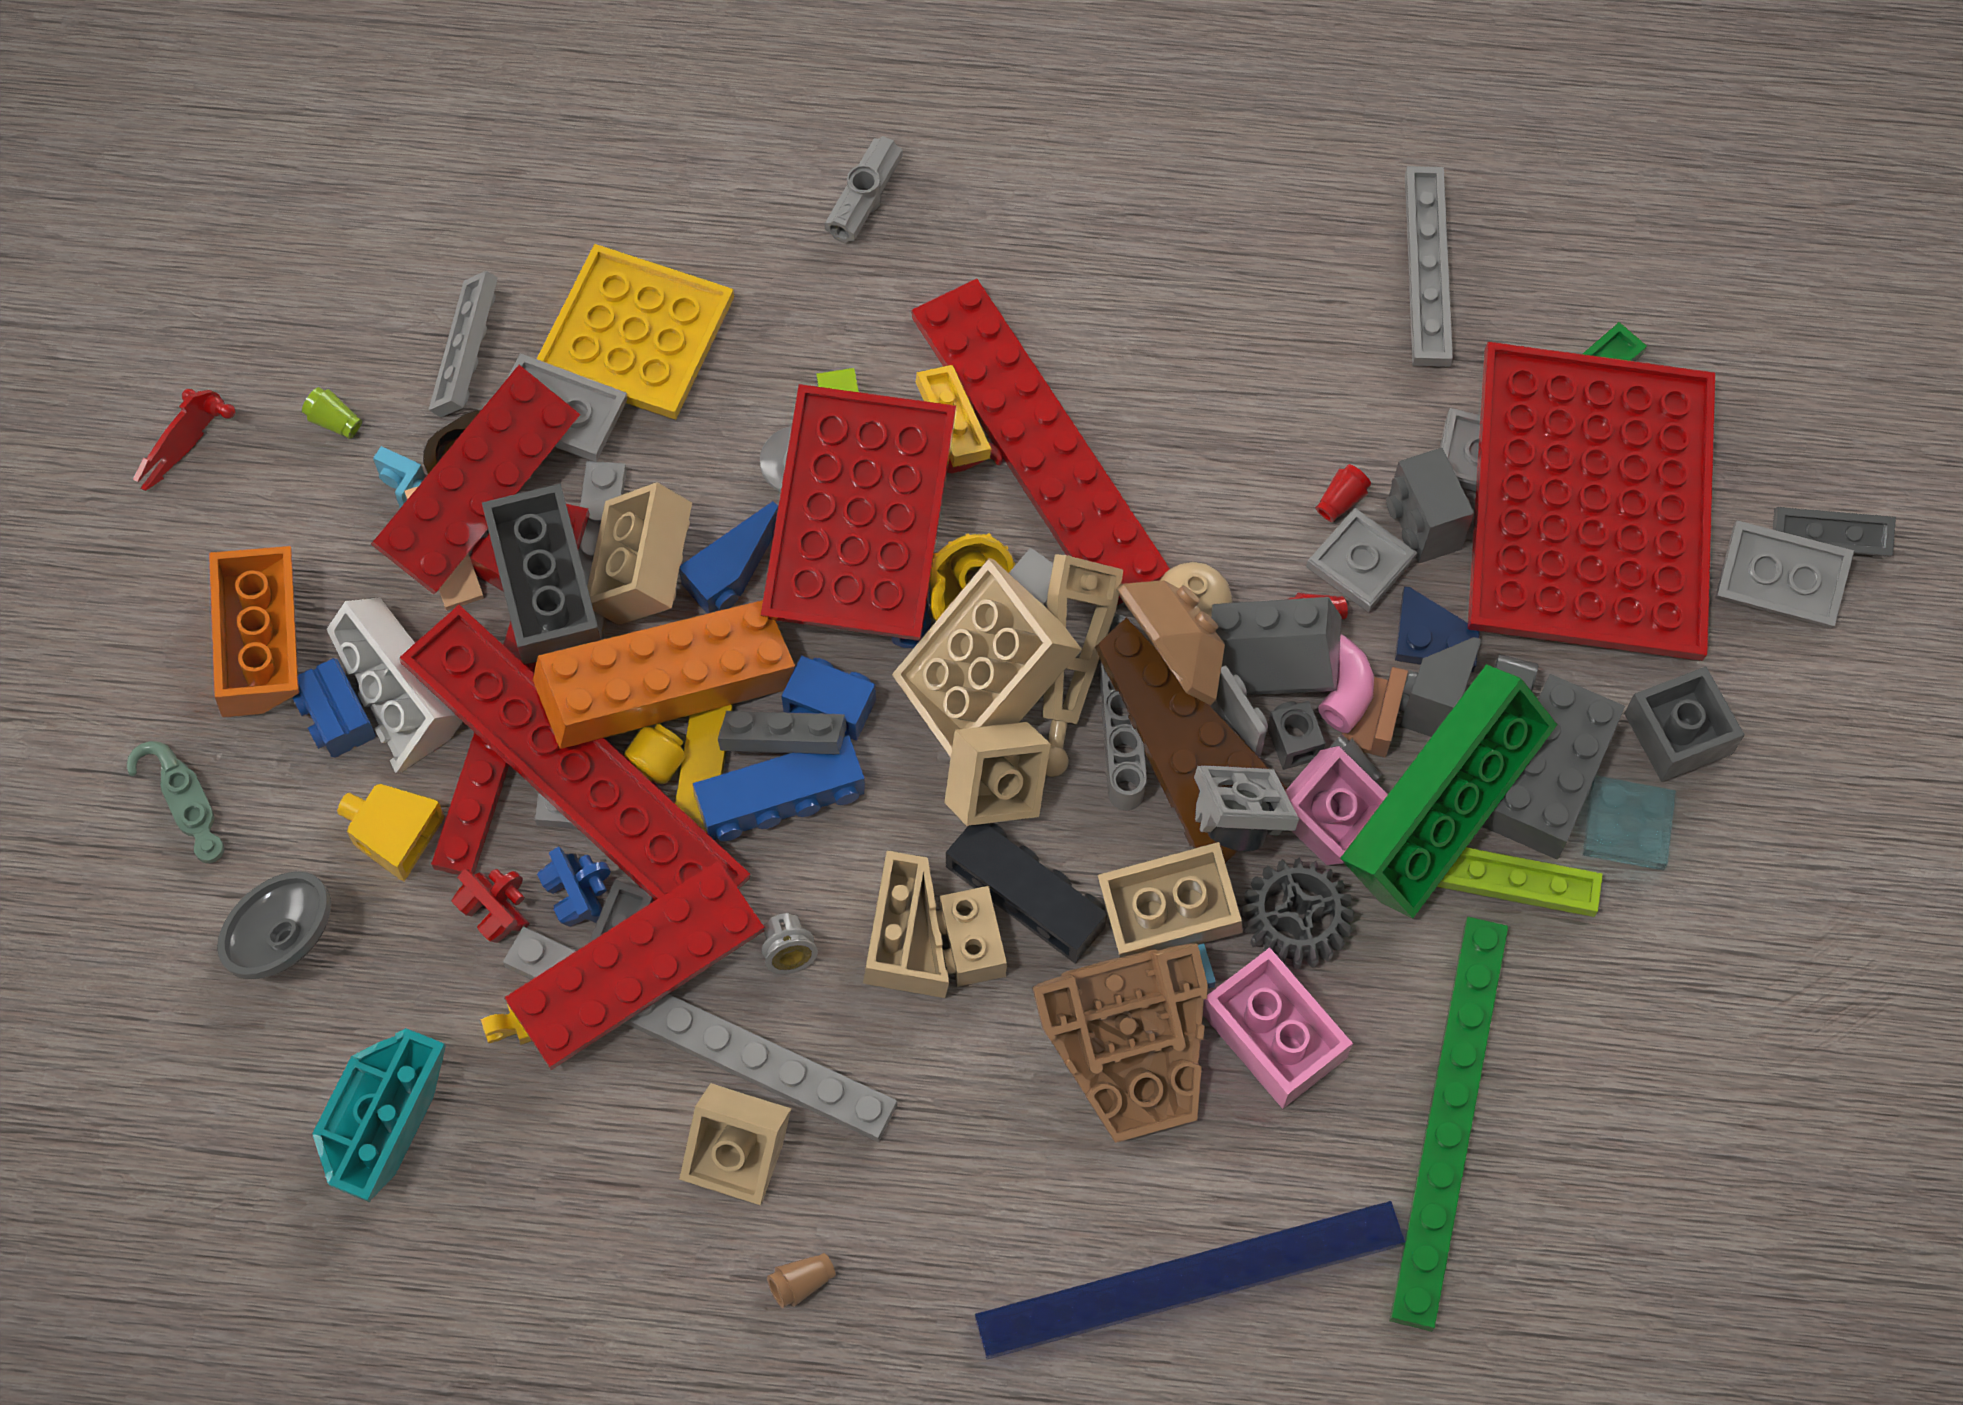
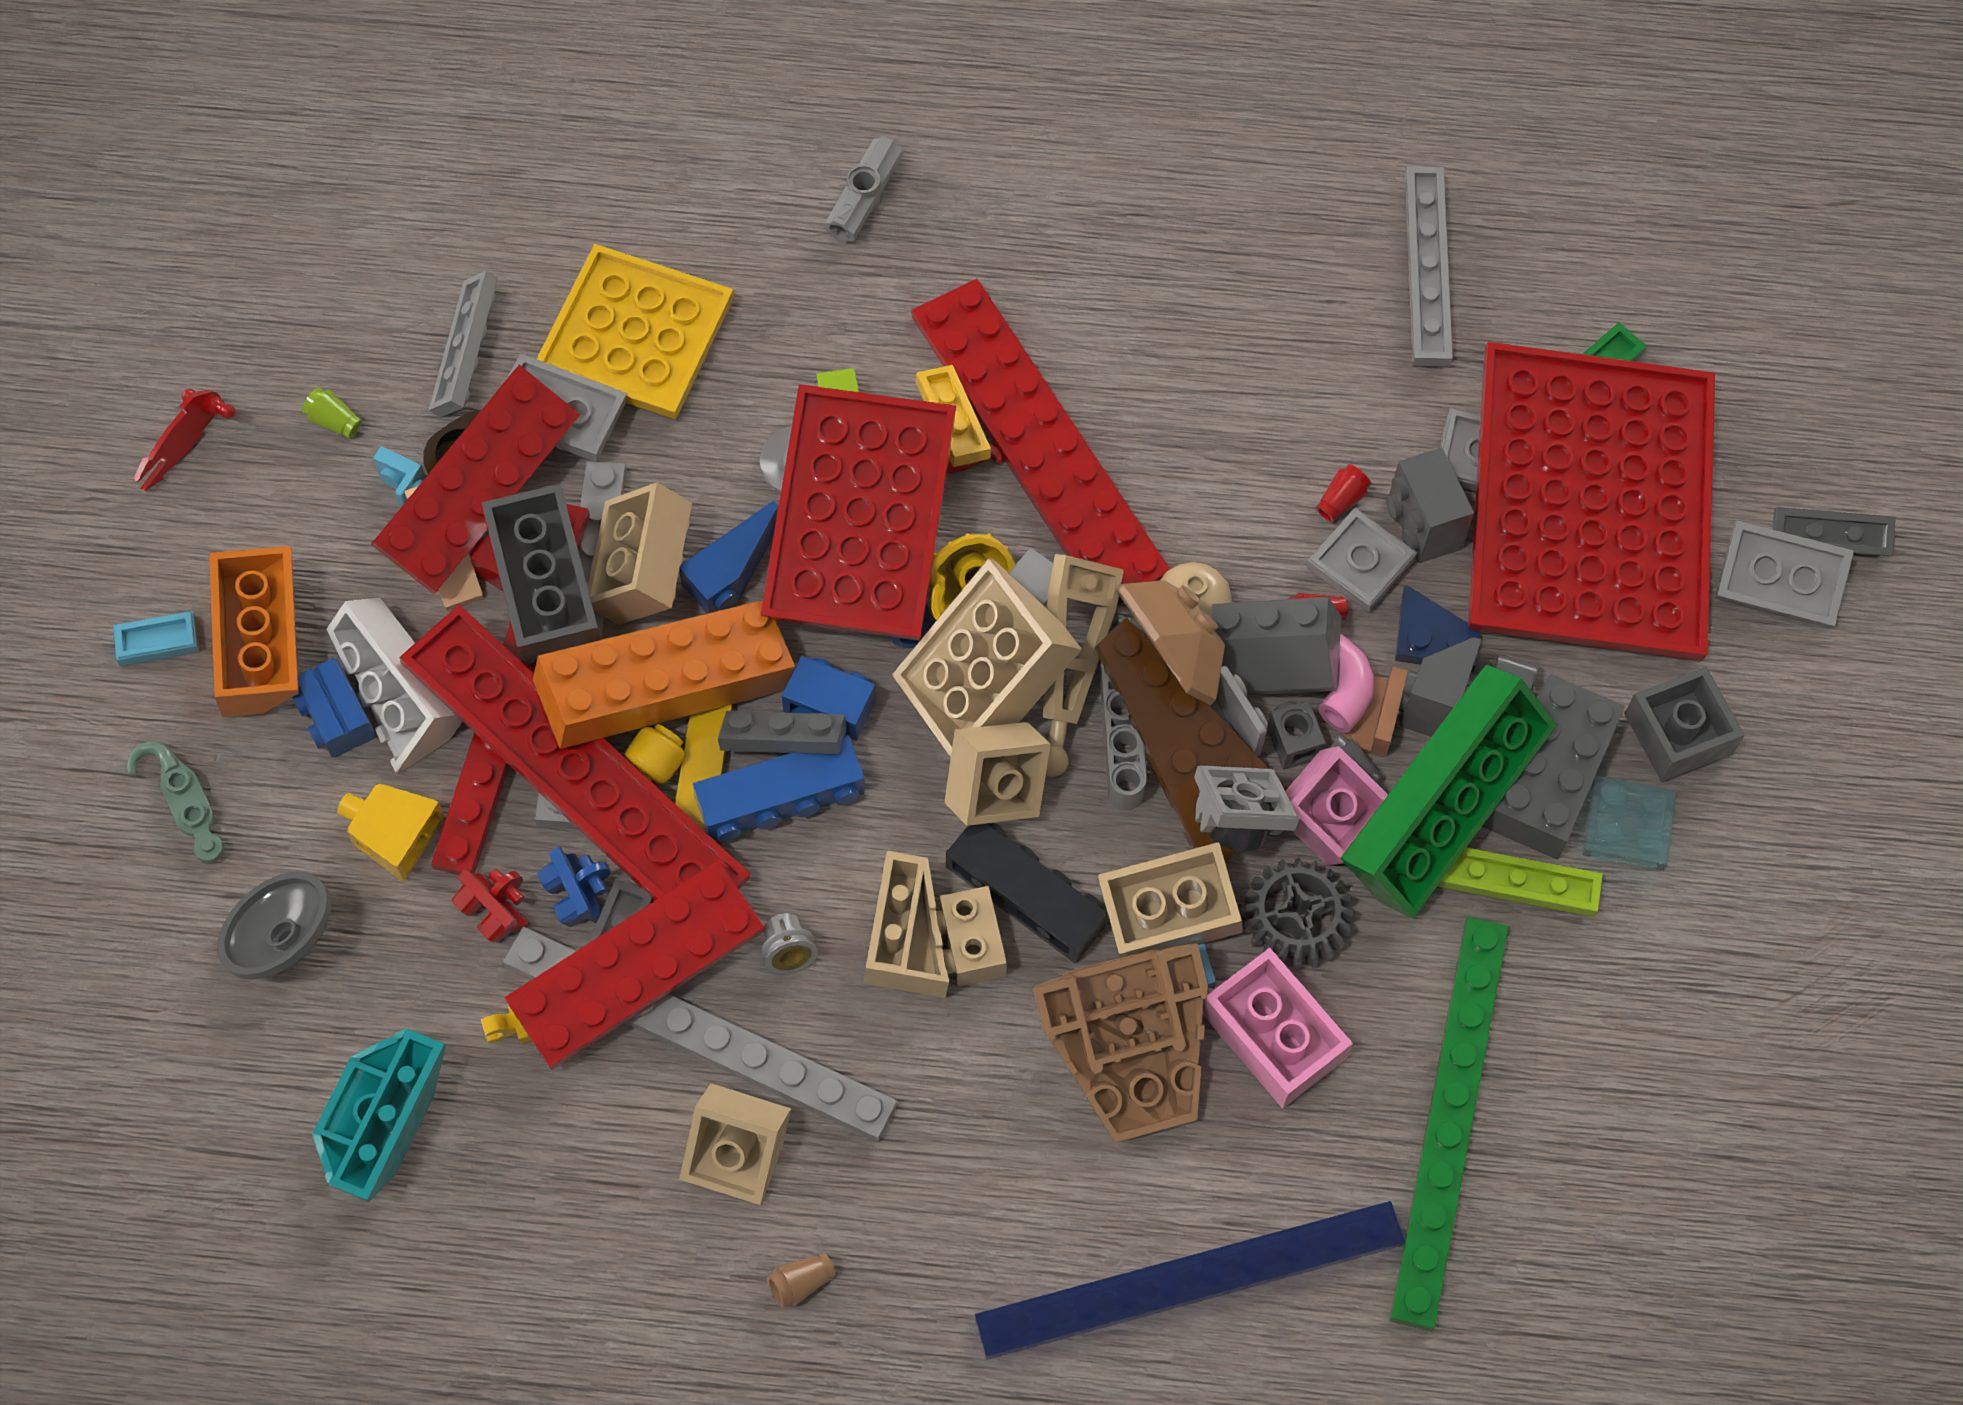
none -> medium azure tile [113,611,200,666]

